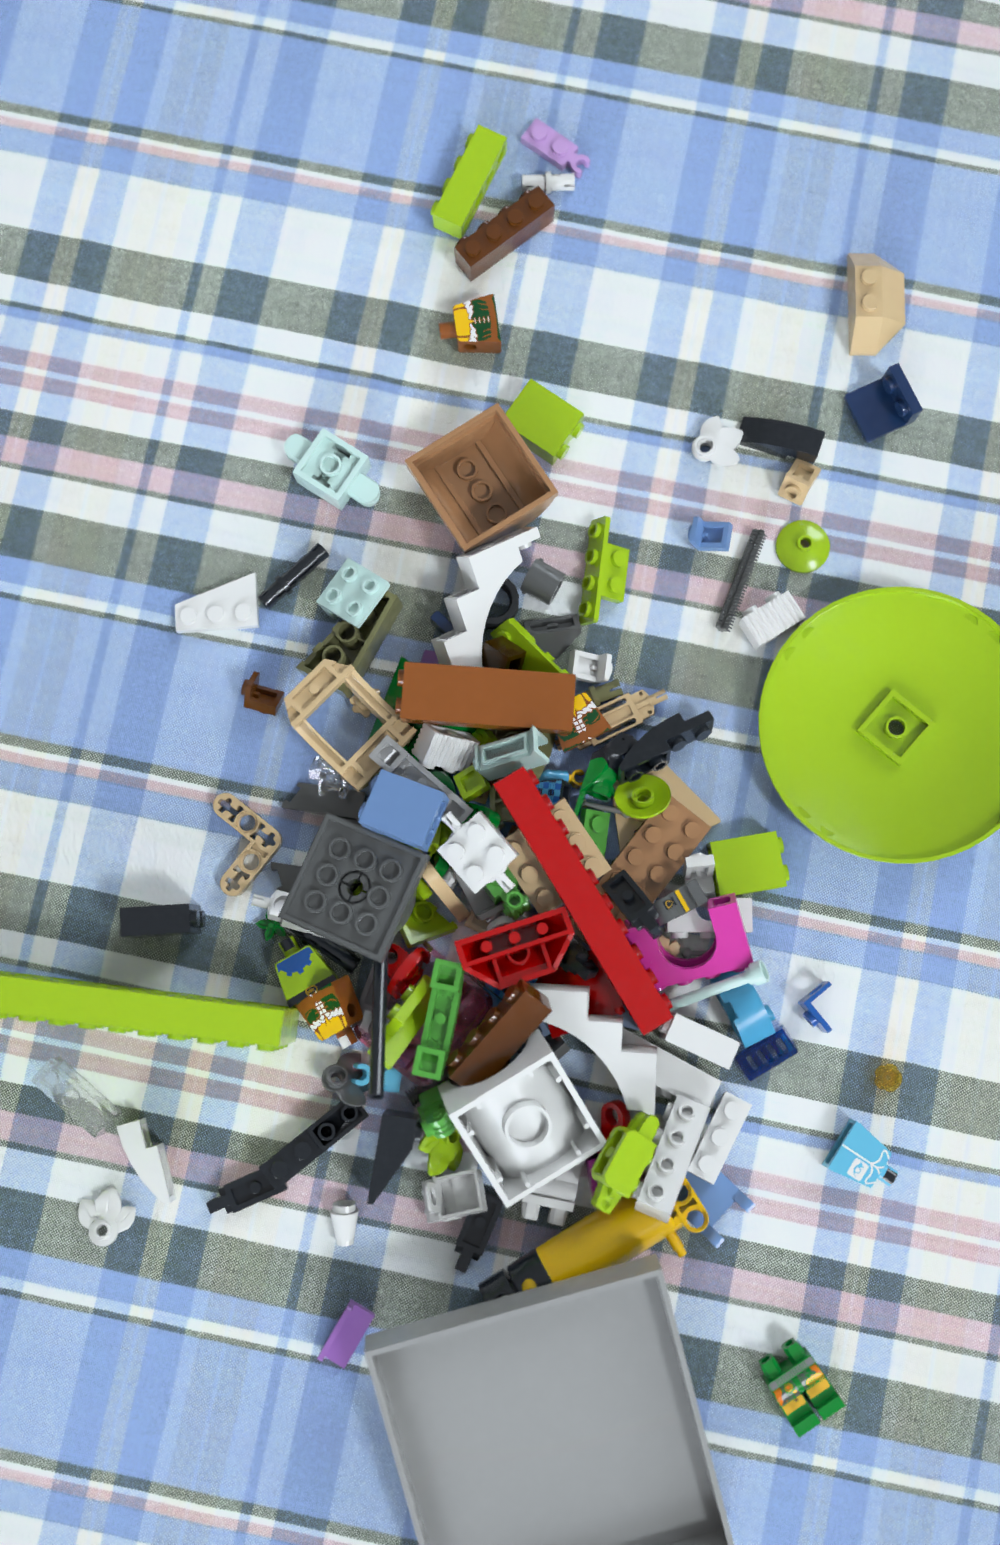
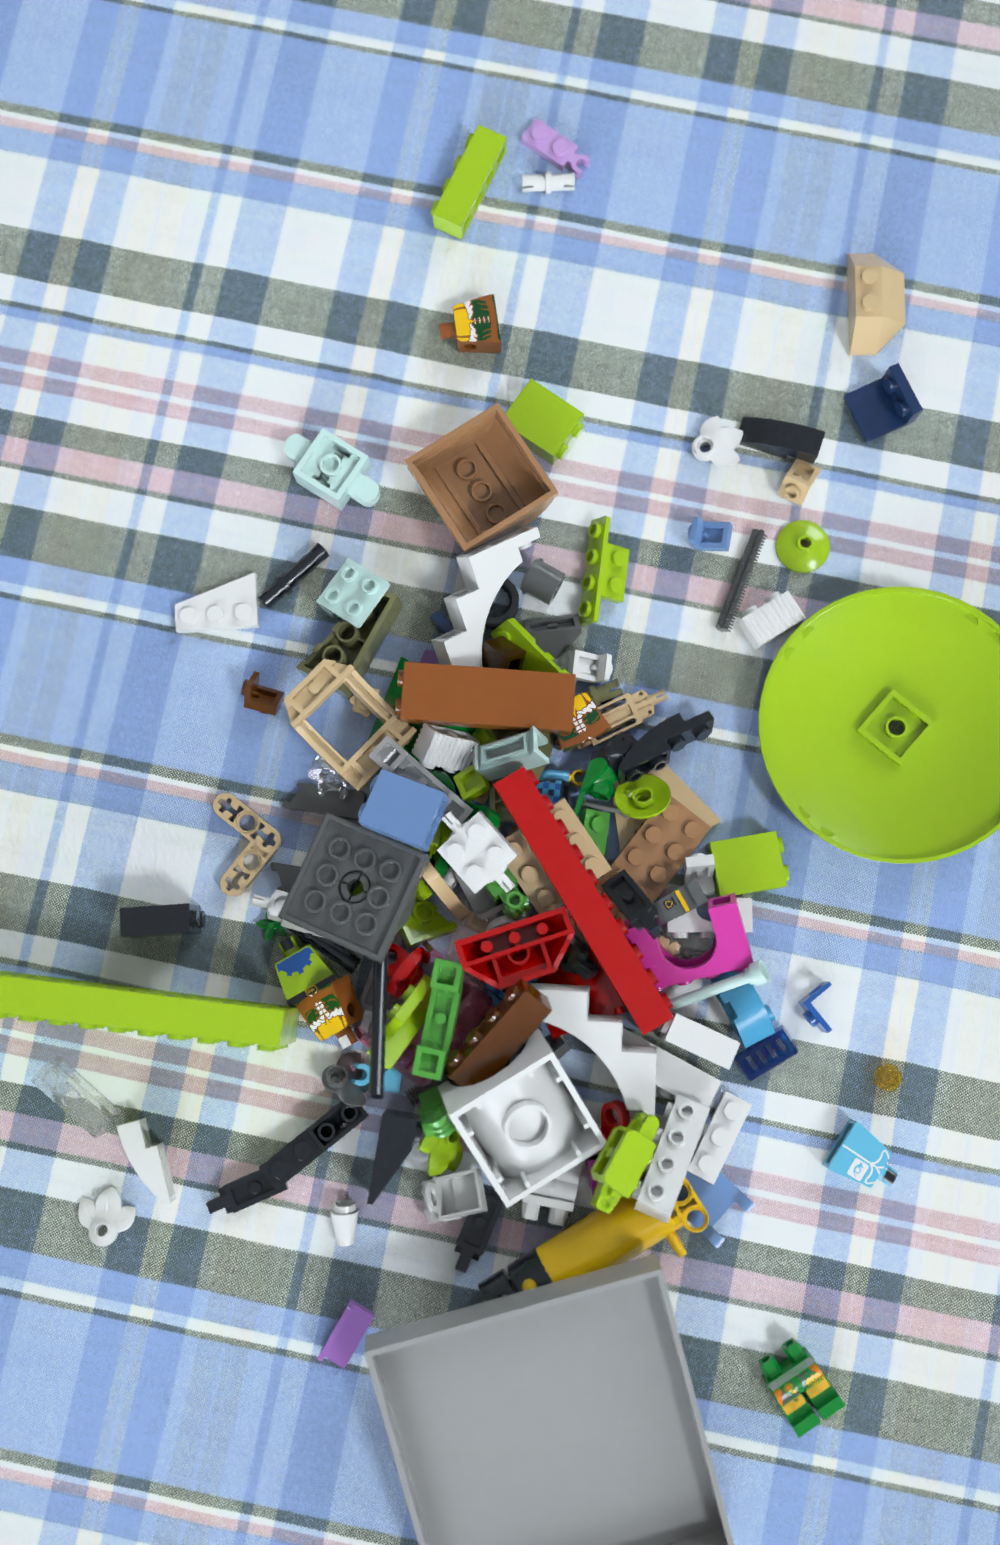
reddish brown brick [454,186,555,282] -> none

